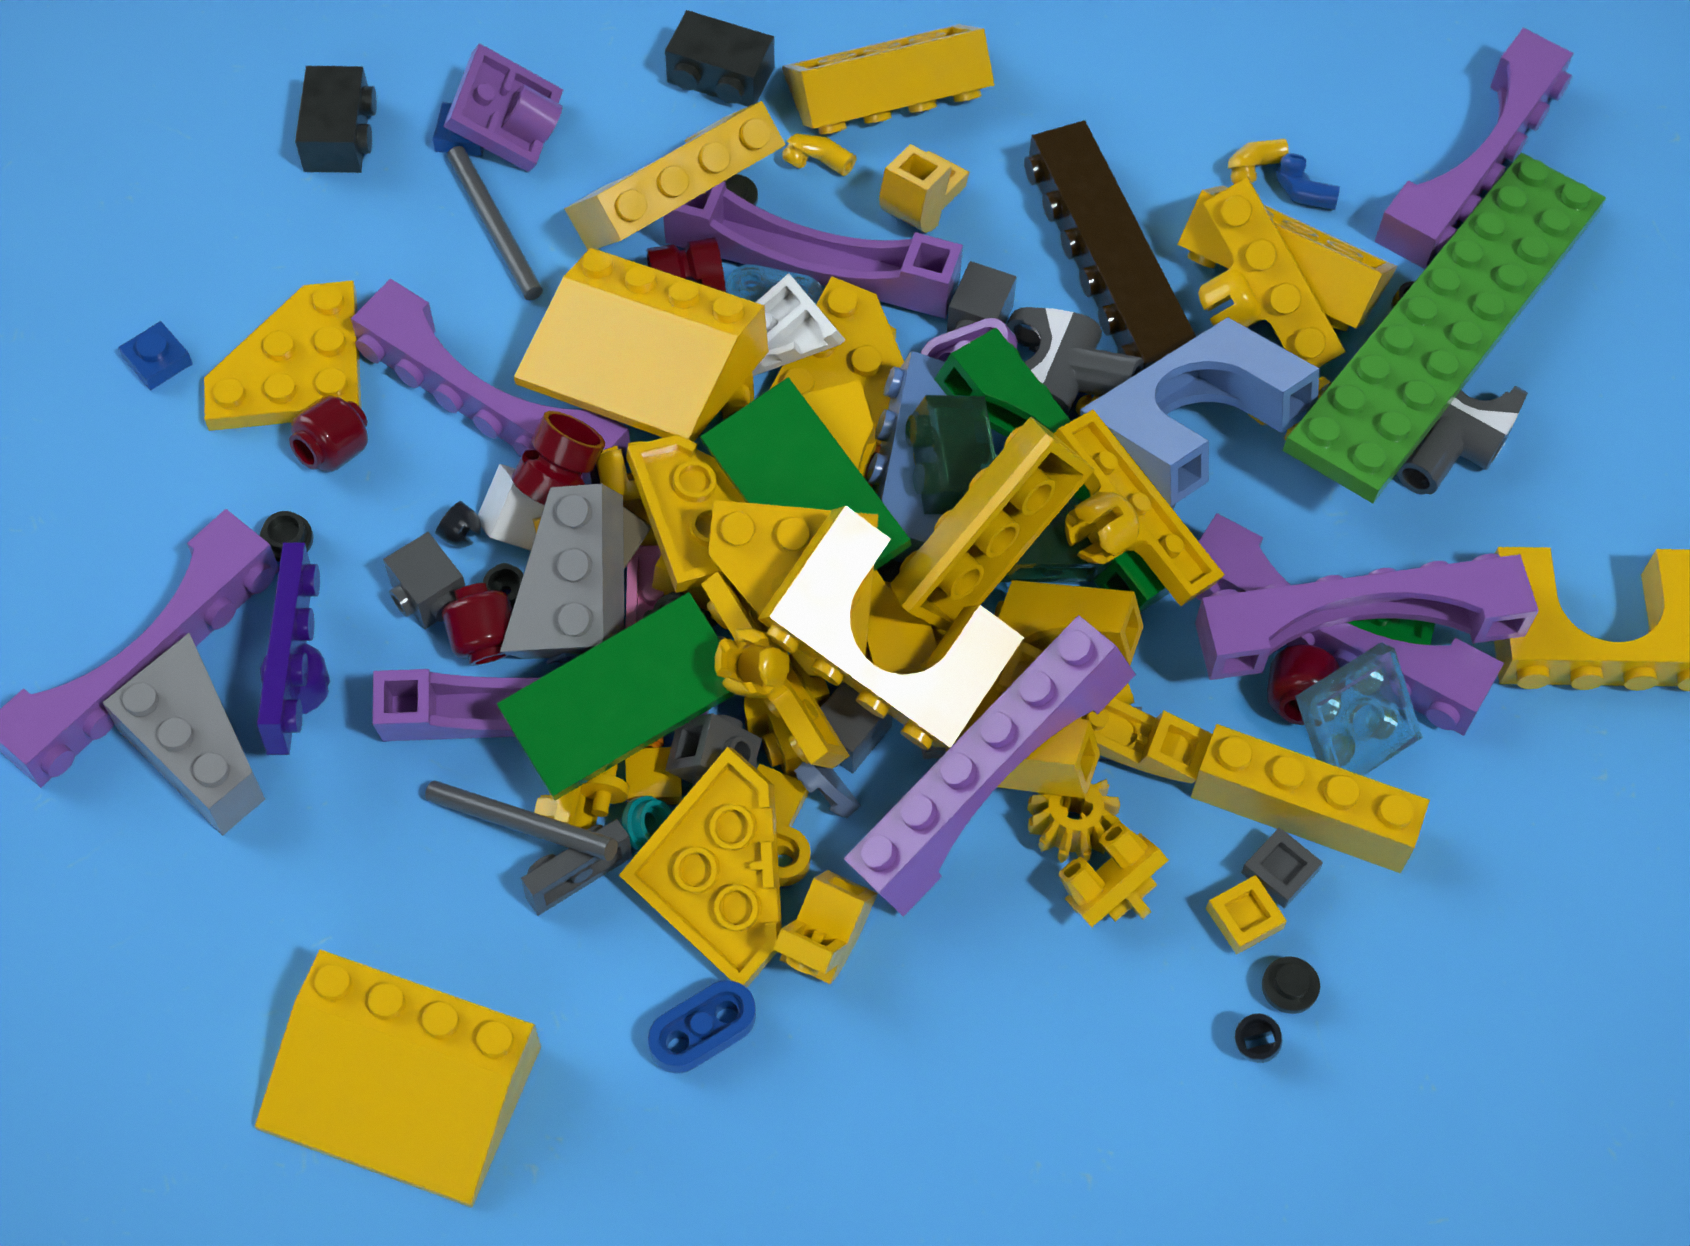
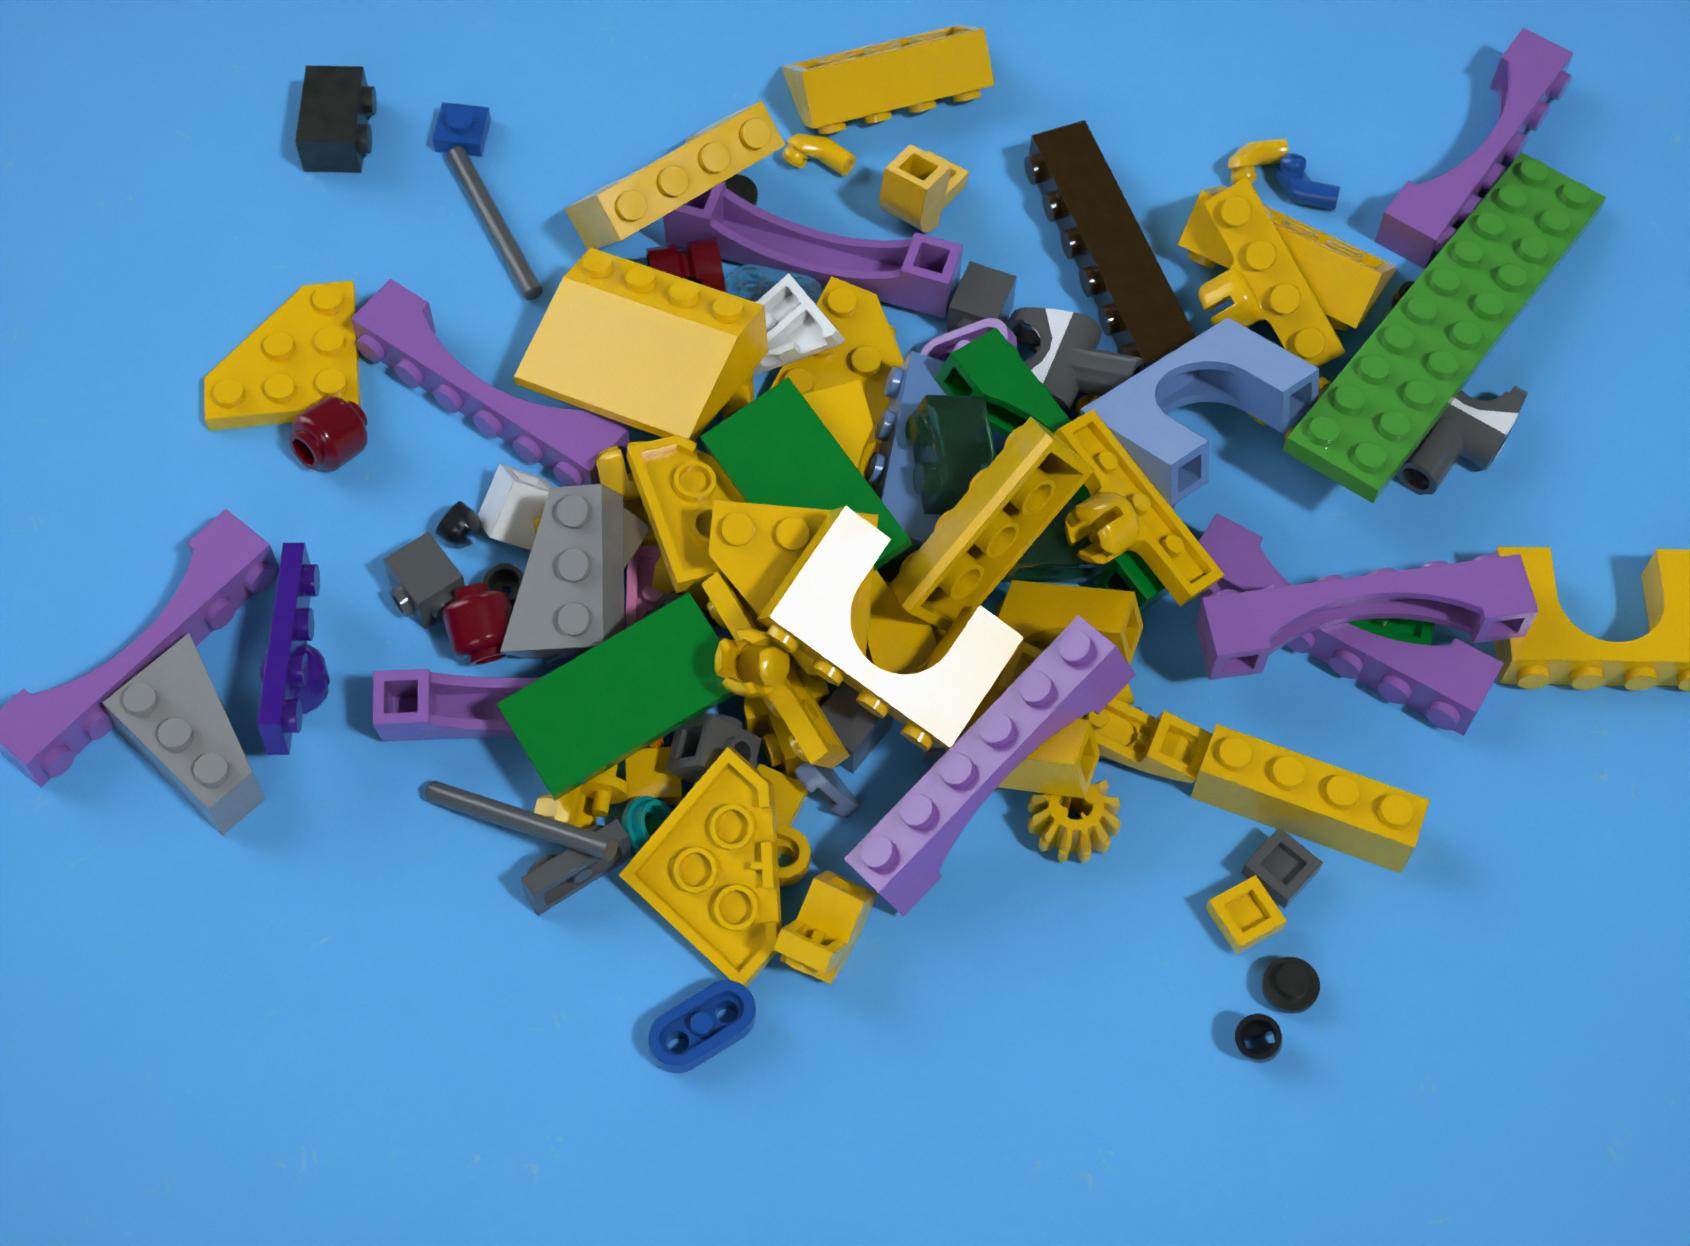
blue plate [118,321,193,391] -> none
yellow slope [255,949,541,1208] -> none
pearl dark grey plate [260,511,313,562] -> none
medium lavender plate [443,43,563,172] -> none
dark red wheel [512,411,605,505] -> none
pearl dark grey brick [665,10,775,107] -> none
yellow hips [1058,821,1169,927] -> none
dark red head [1267,644,1340,725] -> none
clear light blue plate [1295,642,1423,776] -> none

